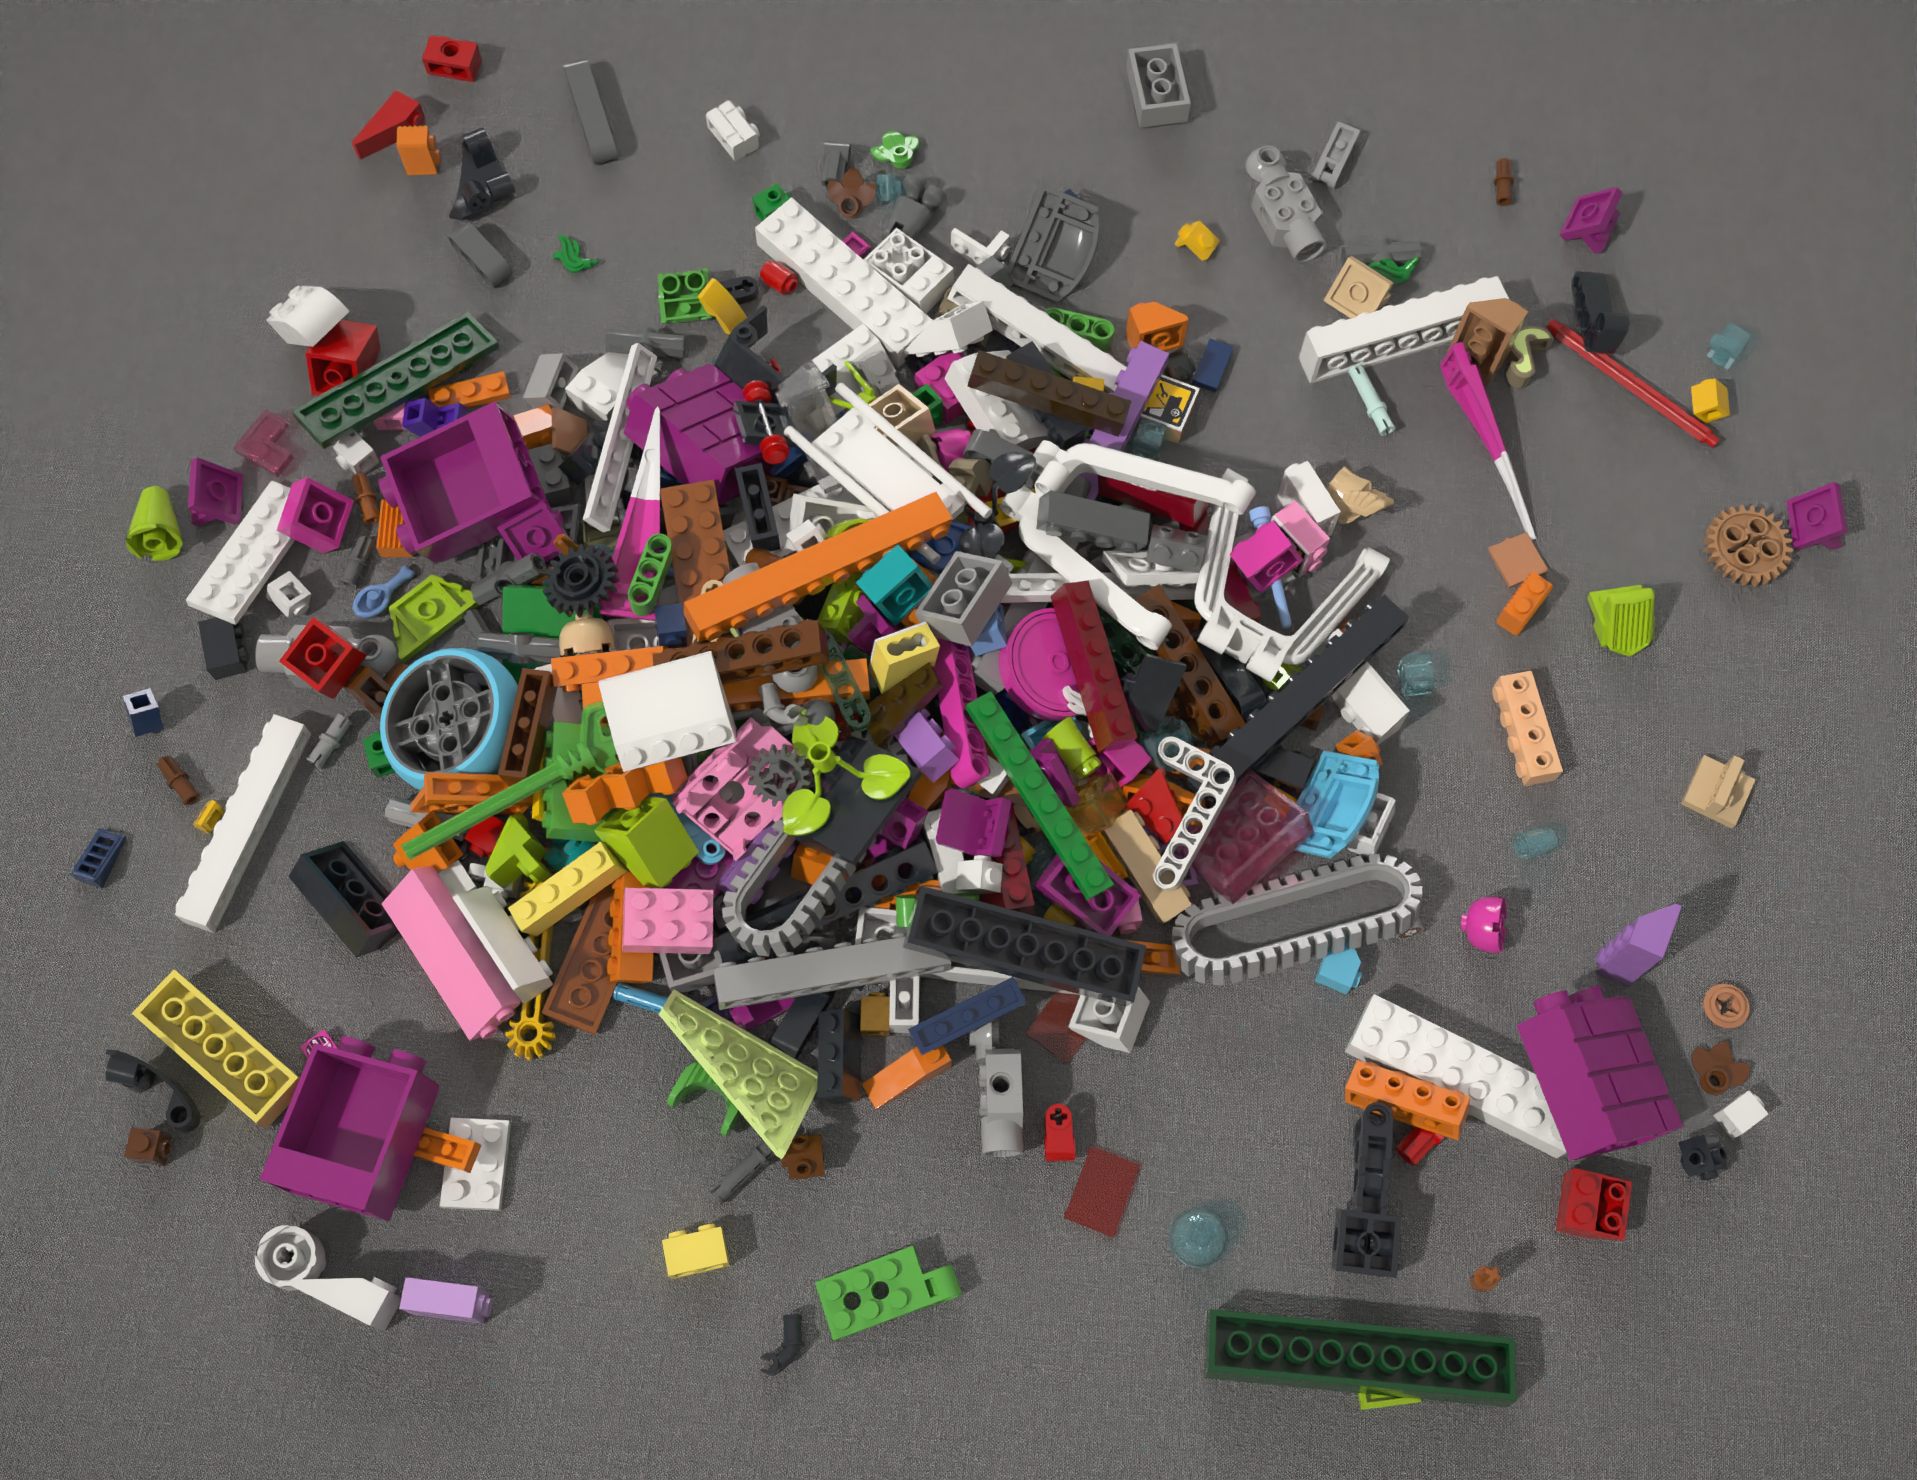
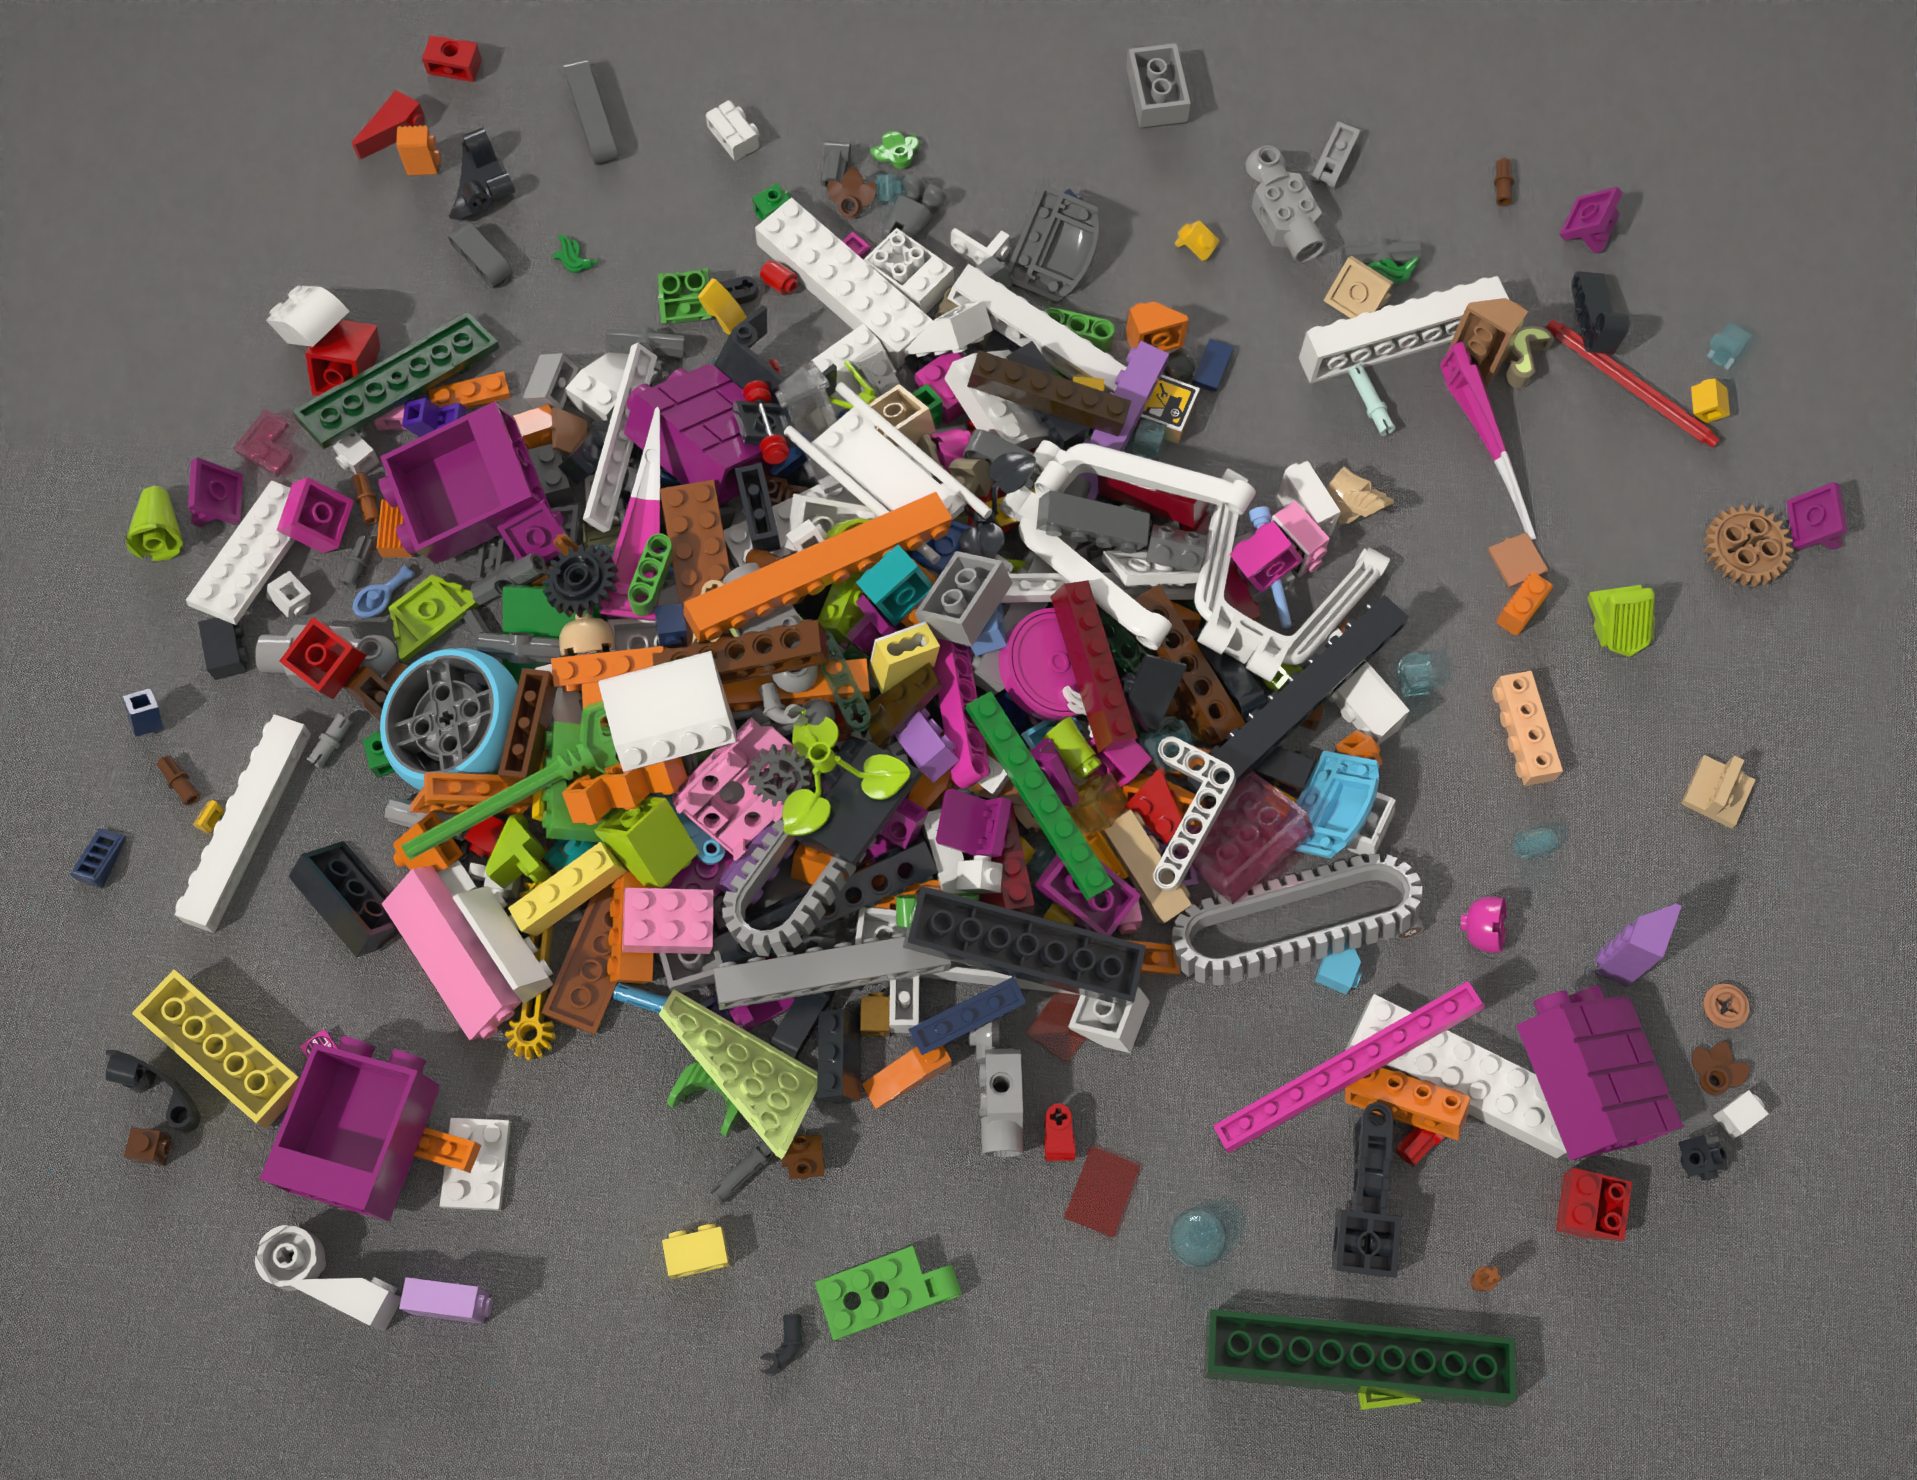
none -> dark pink plate [1213,981,1485,1153]

